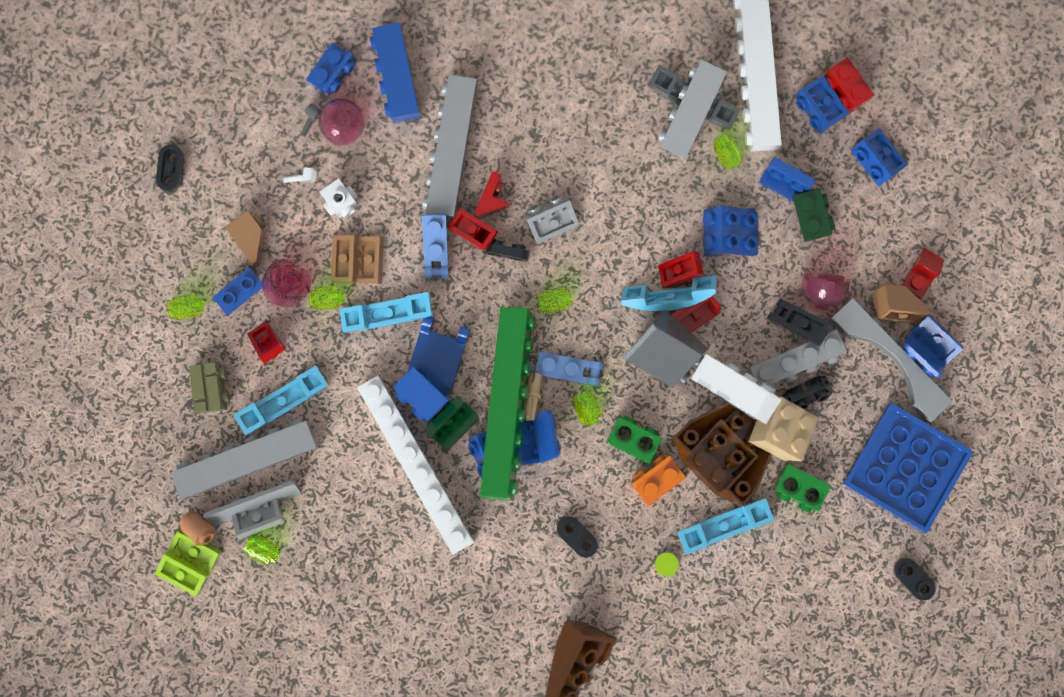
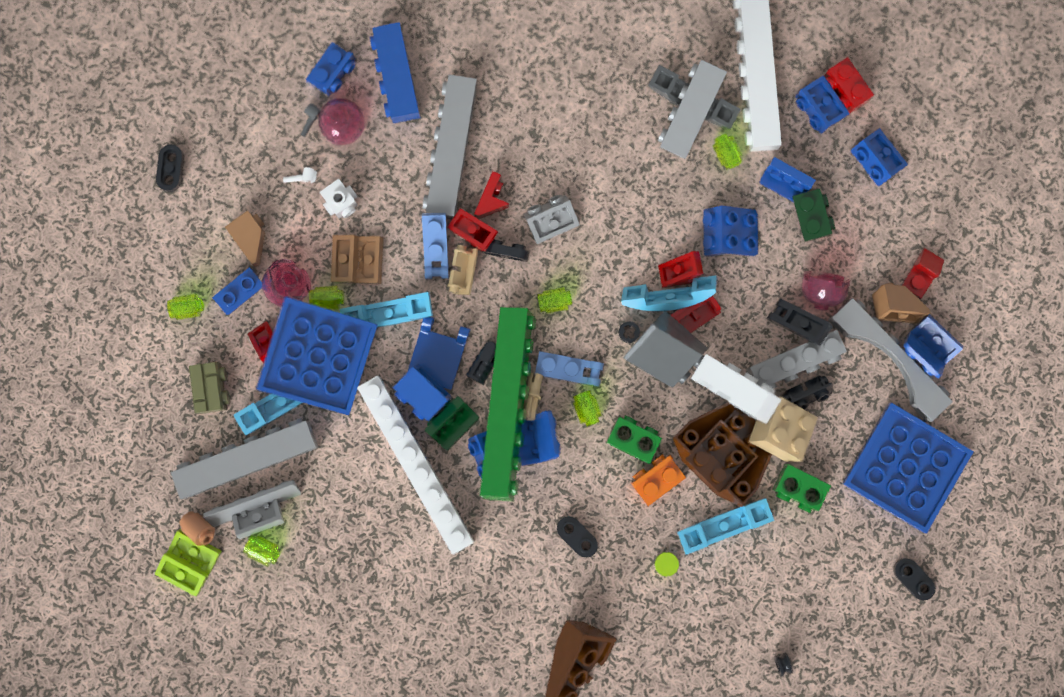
none -> blue plate [256,296,377,415]
none -> tan hinge [448,245,478,295]
none -> black hinge [466,340,496,385]
none -> black bush [618,321,640,343]
none -> black bush [774,653,793,677]

